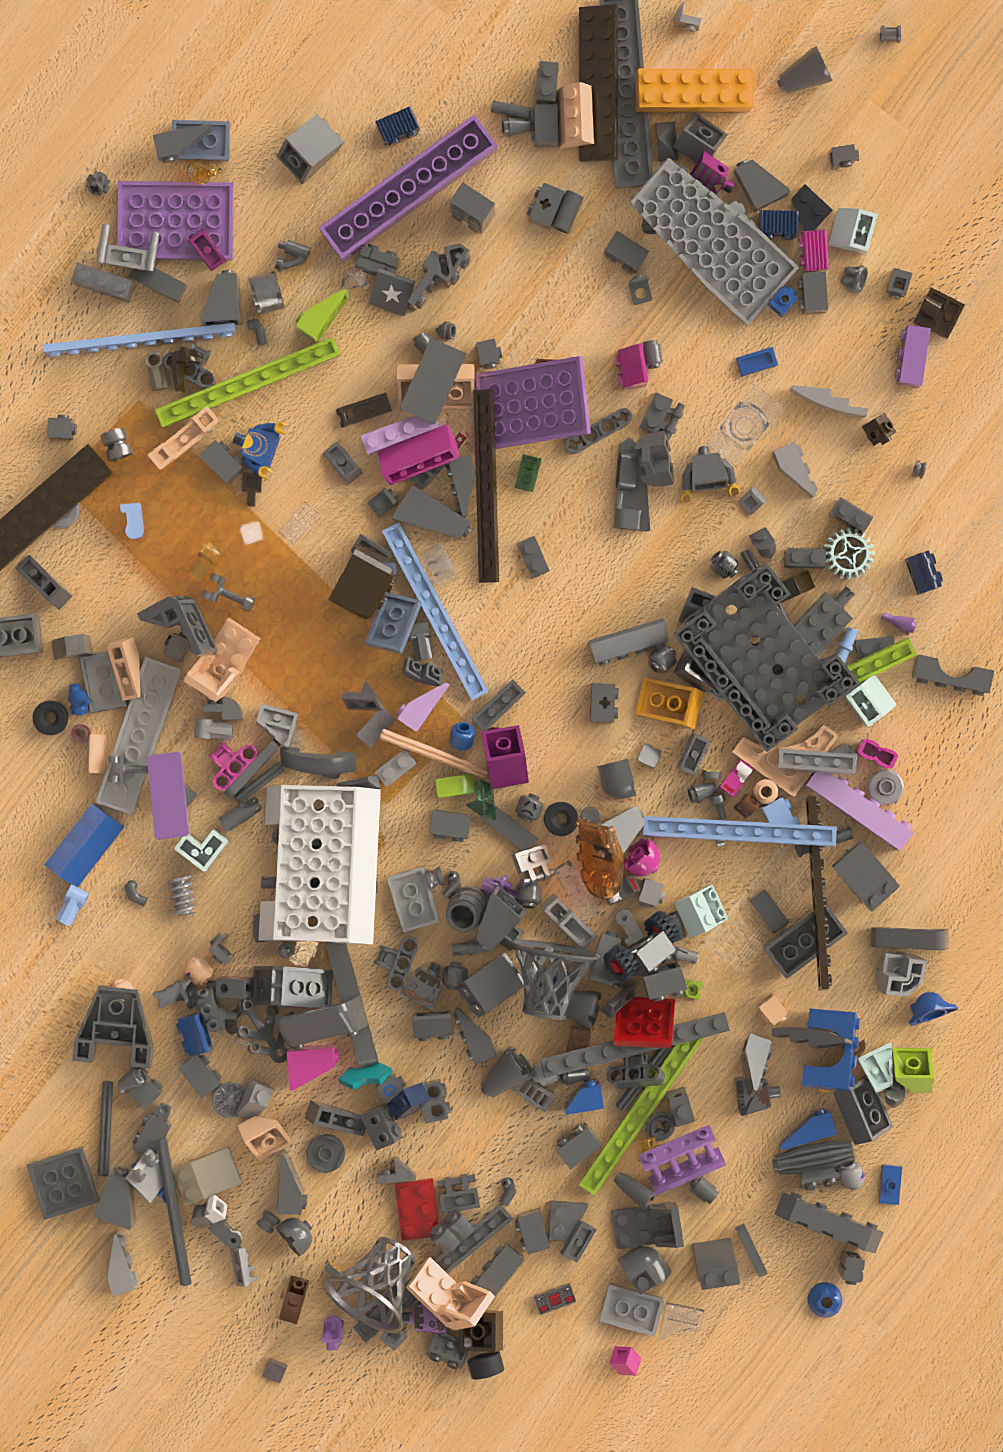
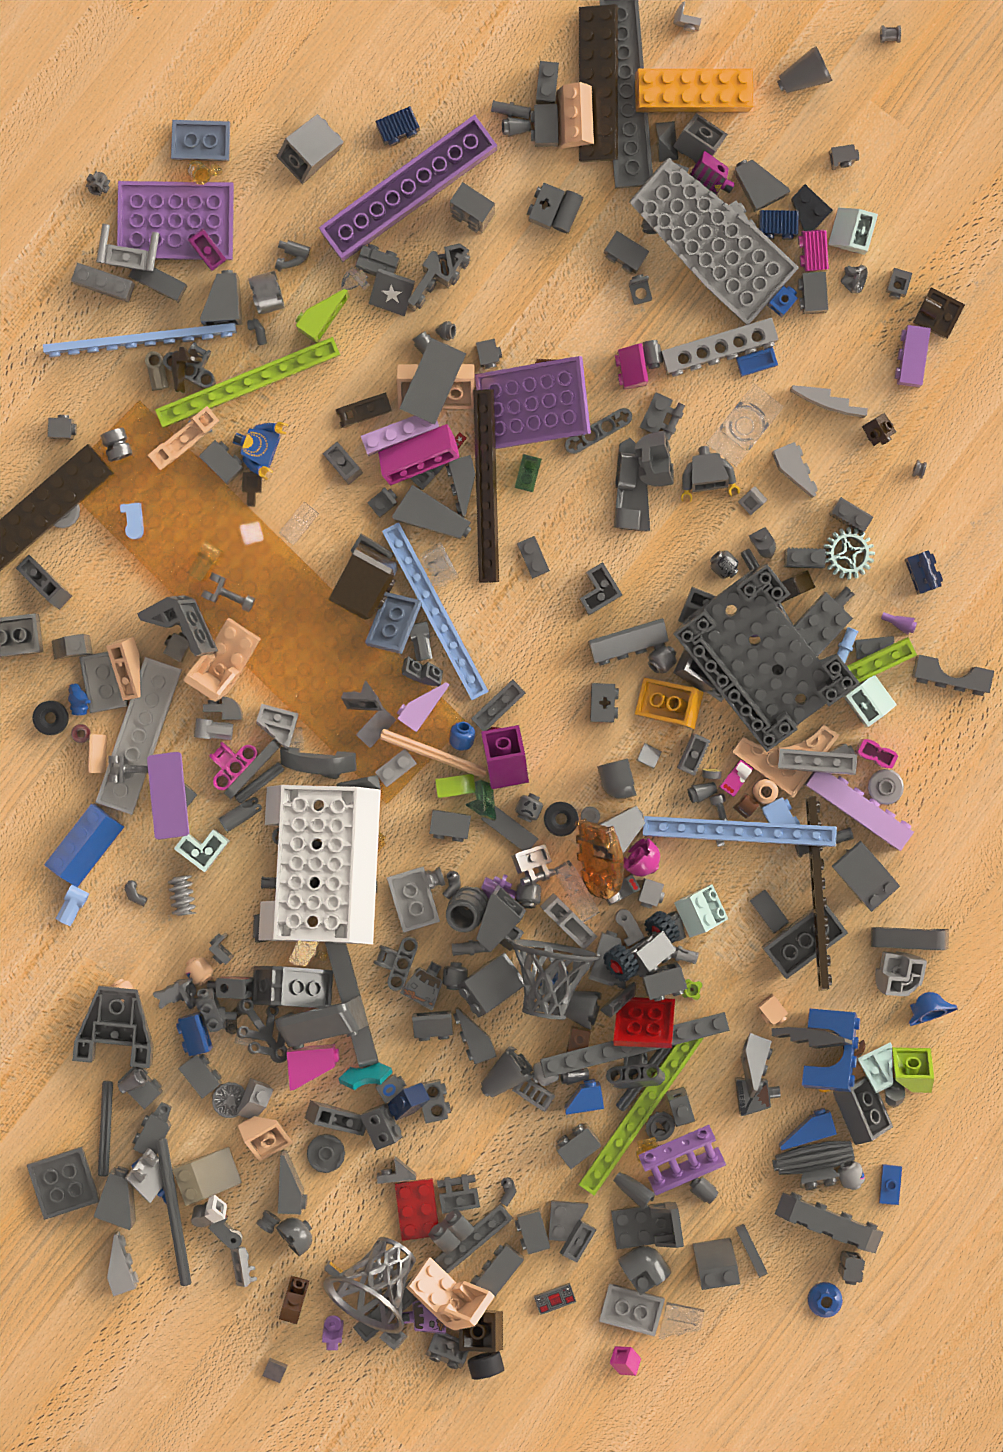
dark grey slope [153,124,212,163] -> none
dark grey axle [278,943,293,958] -> none
none -> dark grey brick [579,562,622,616]
none -> light grey brick [661,318,779,377]

